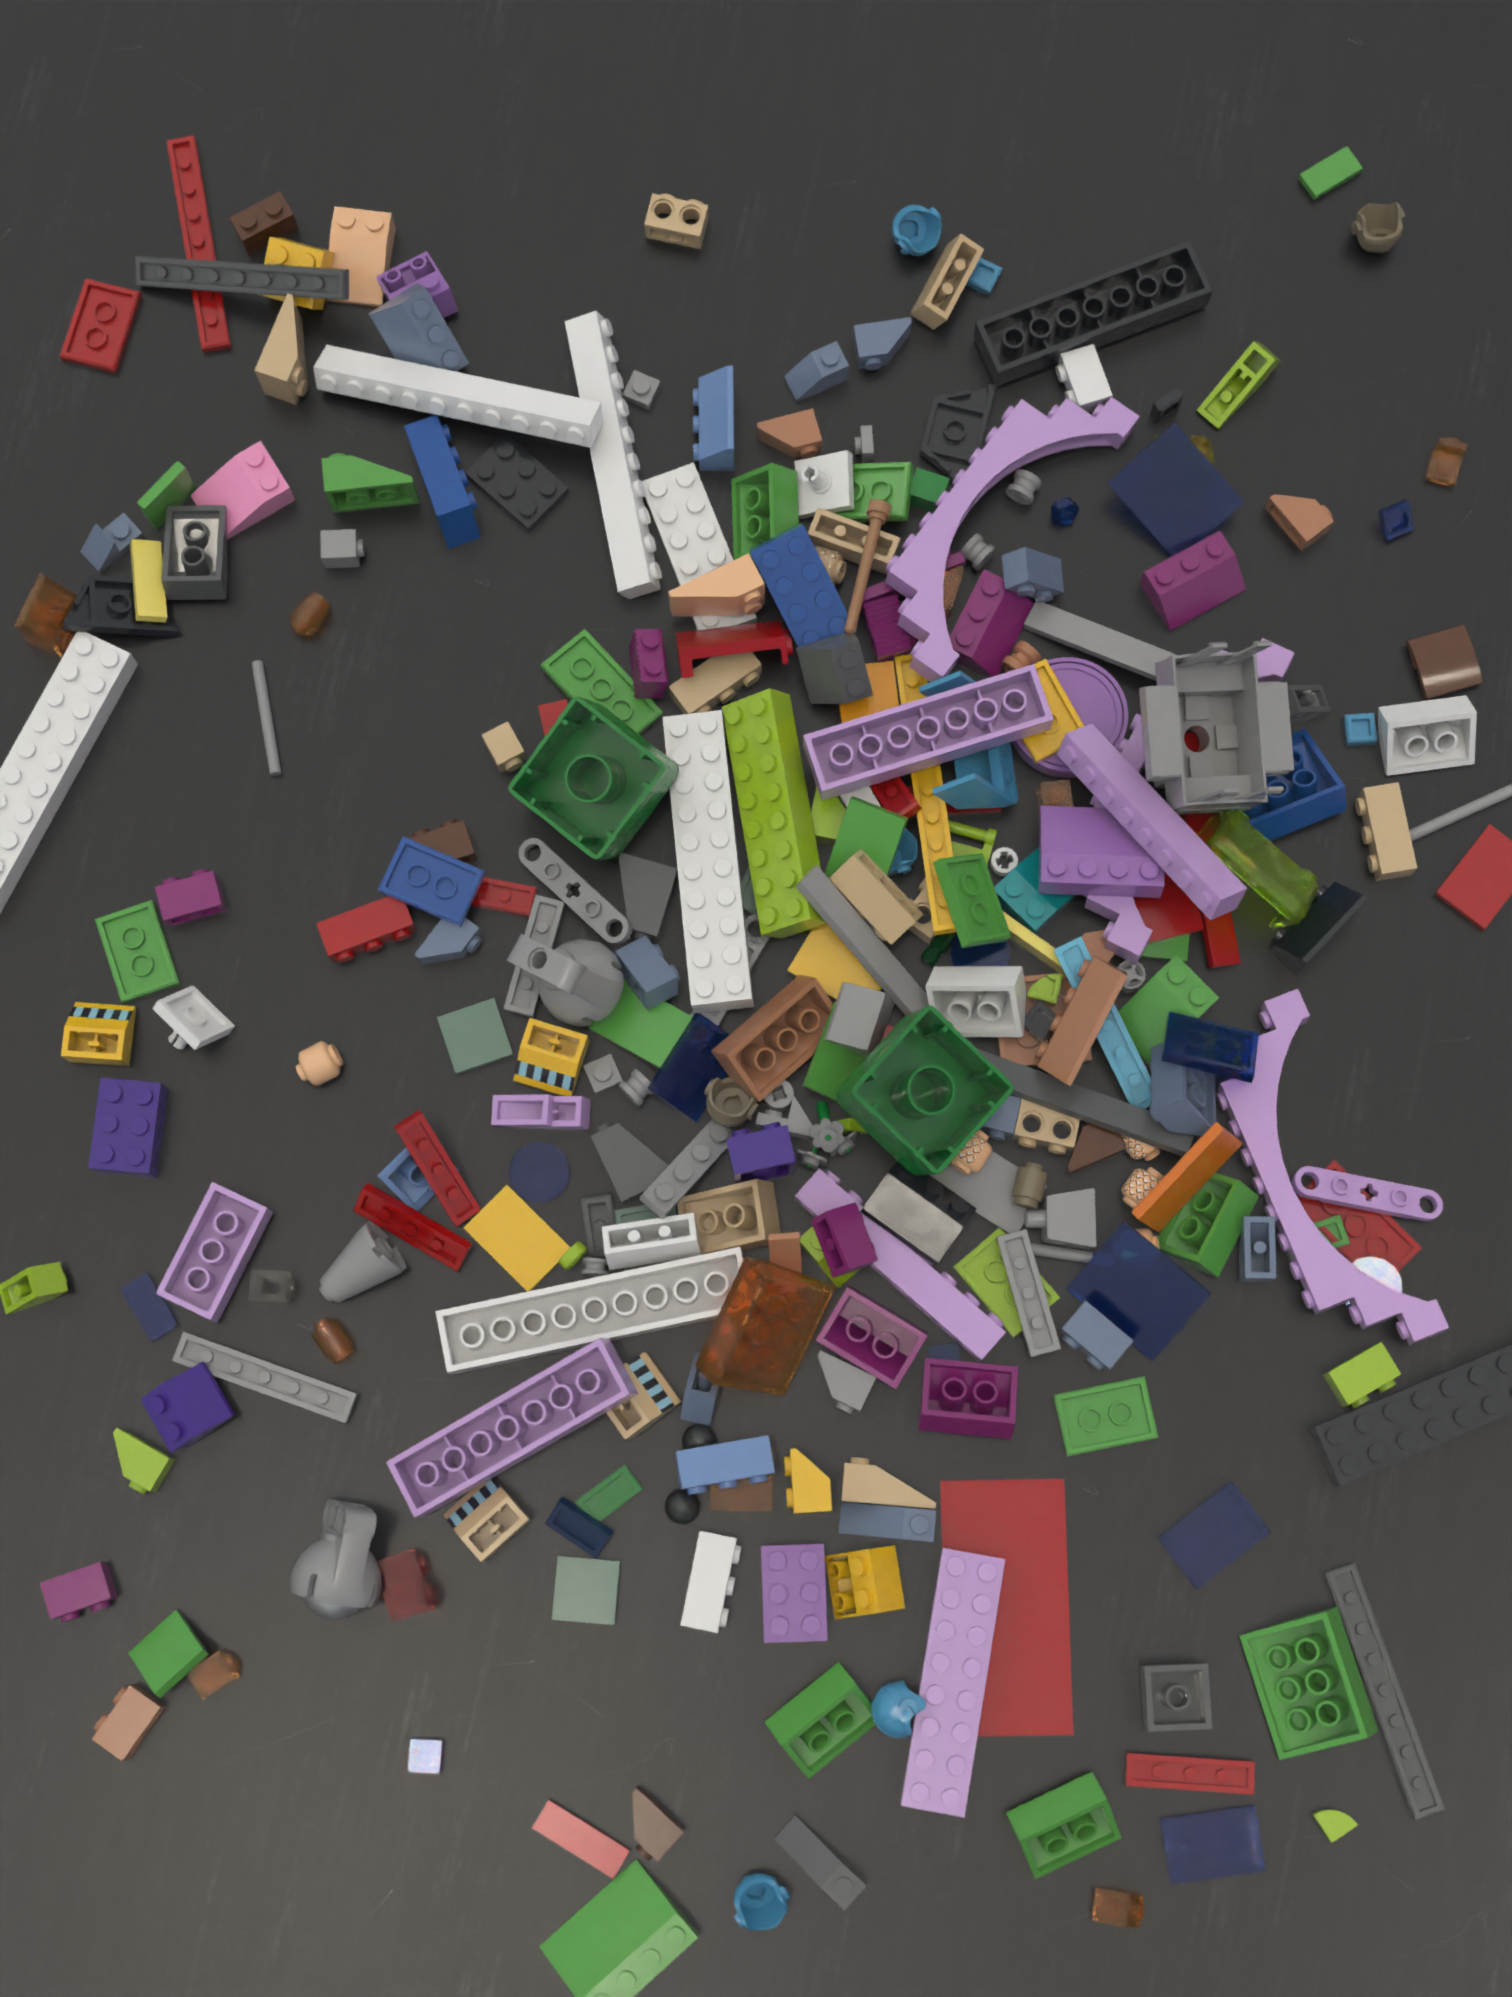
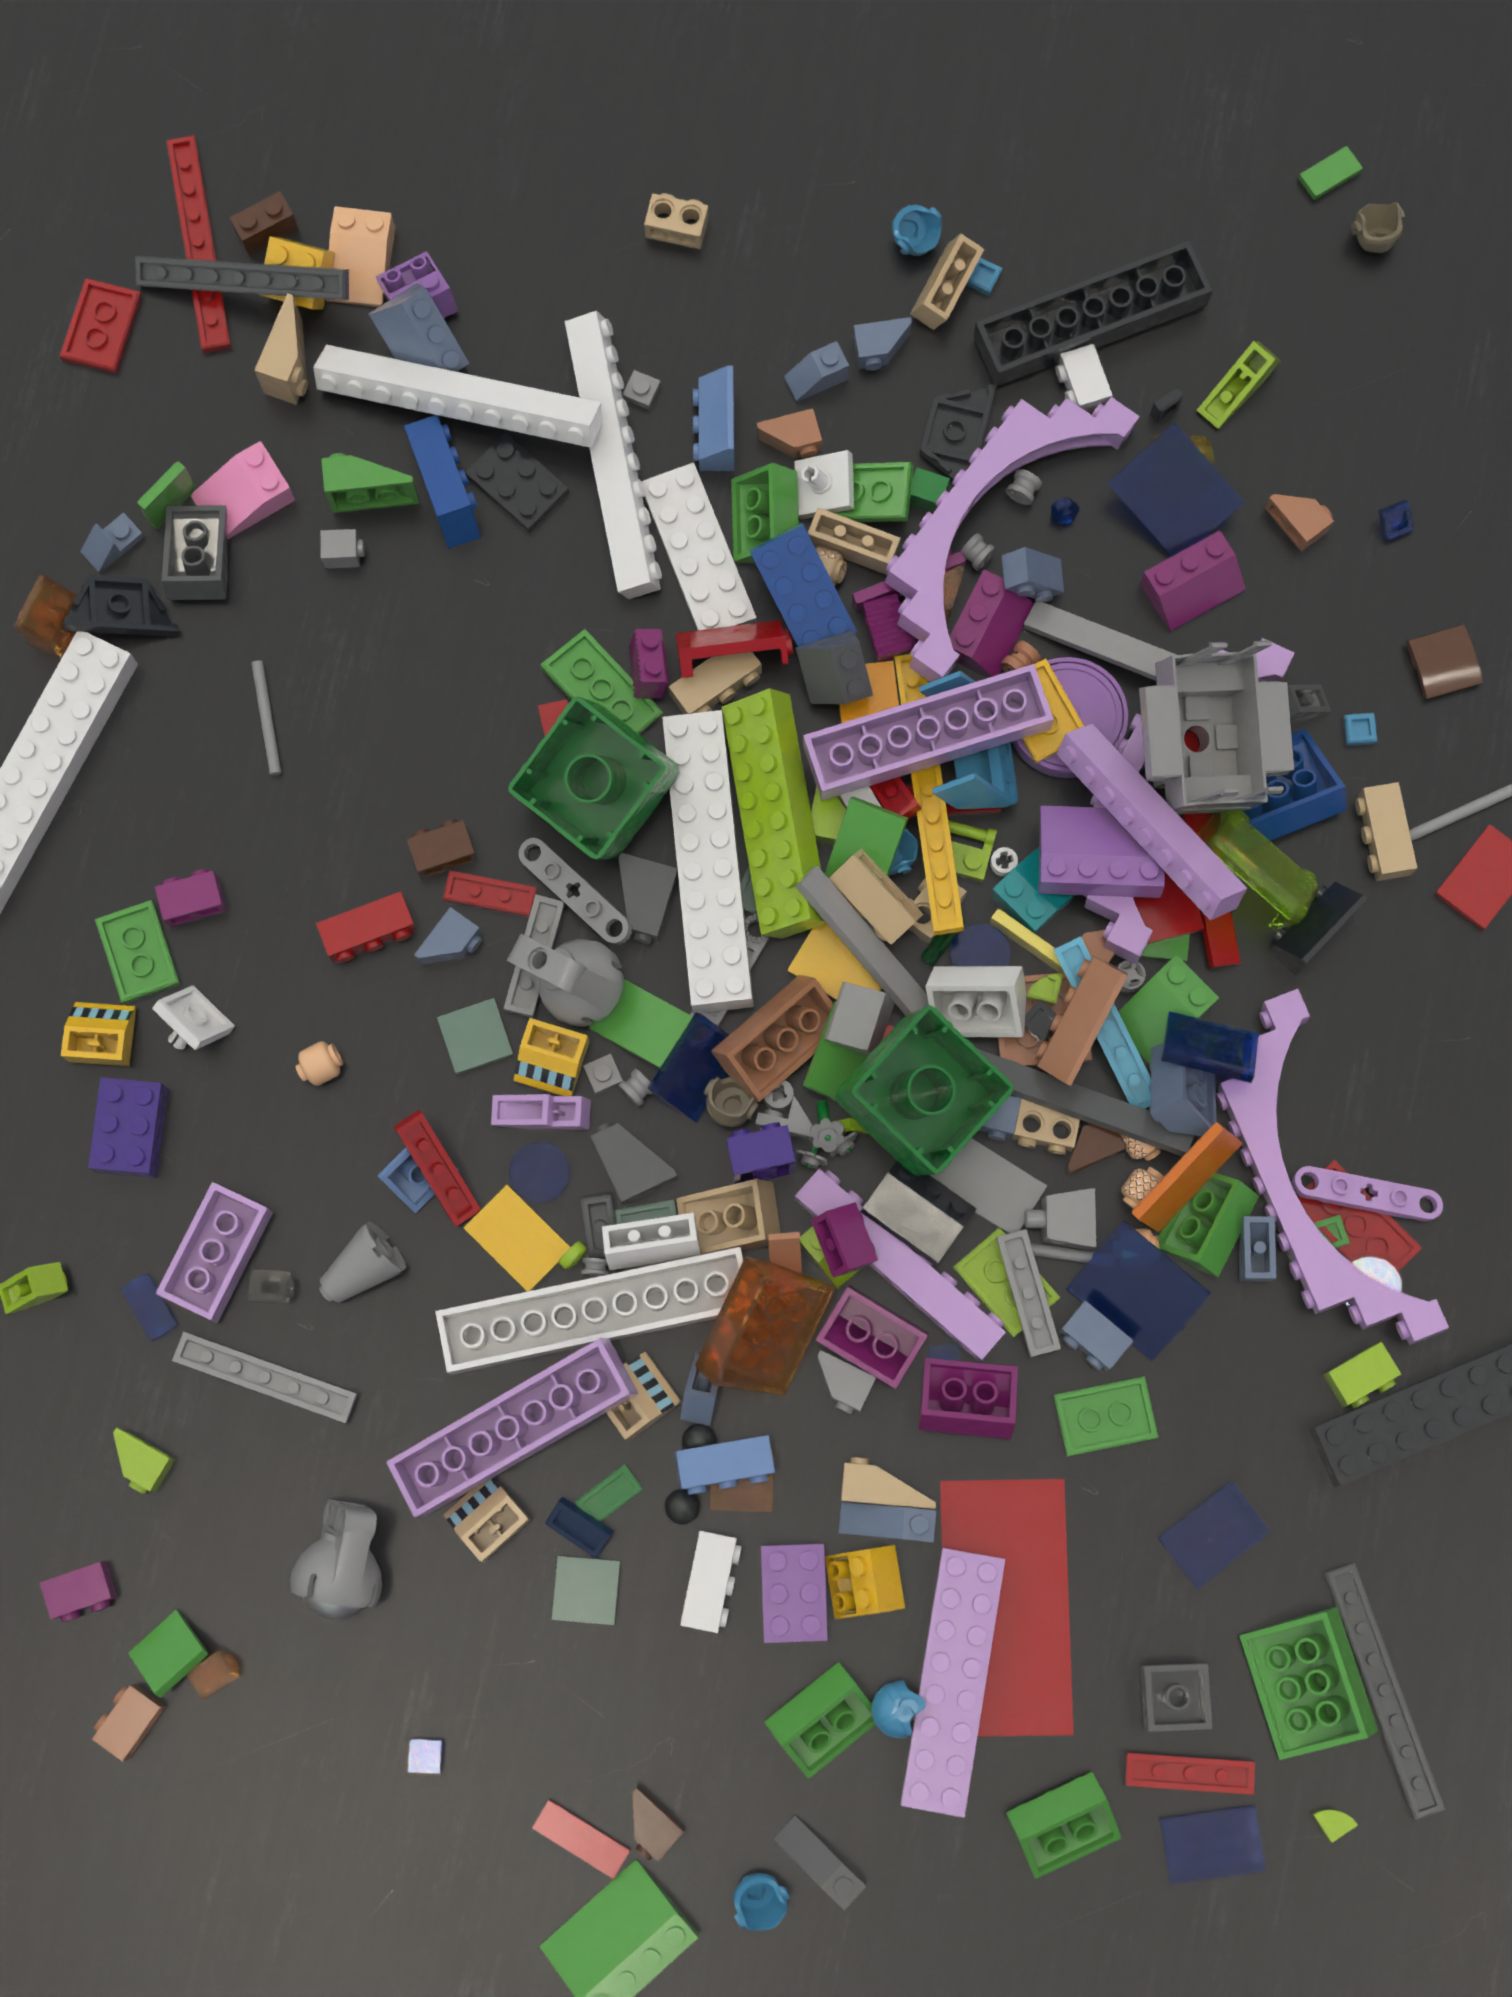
light yellow tile [130,539,167,623] -> none
dark purple slope [140,1362,235,1453] -> none
clear orange brick [288,592,331,637] -> none
clear orange brick [311,1317,355,1364] -> none
red plate [353,1183,473,1272] -> none
blue tile [378,836,486,927] -> none
clear red brick [378,1549,438,1623] -> none
tan brick [482,721,527,773] -> none
sand blue brick [615,935,680,1010] -> none
light grey plate [639,1119,733,1219] -> none
light nougat slope [668,553,765,616] -> none
yellow slope [784,1449,832,1514] -> none
medium nougat piece [844,499,892,634] -> none
light grey plate [854,425,874,463] -> none
bright green tile [933,853,1012,948] -> none
light nougat head [950,1130,992,1175] -> none
dark tan brick [1011,1162,1048,1210] -> none
clear orange brick [1037,779,1073,813] -> none
clear orange bracket [1091,1887,1145,1928] -> none
white slope [1378,695,1477,776] -> none
clear orange bracket [1425,437,1468,487] -> none

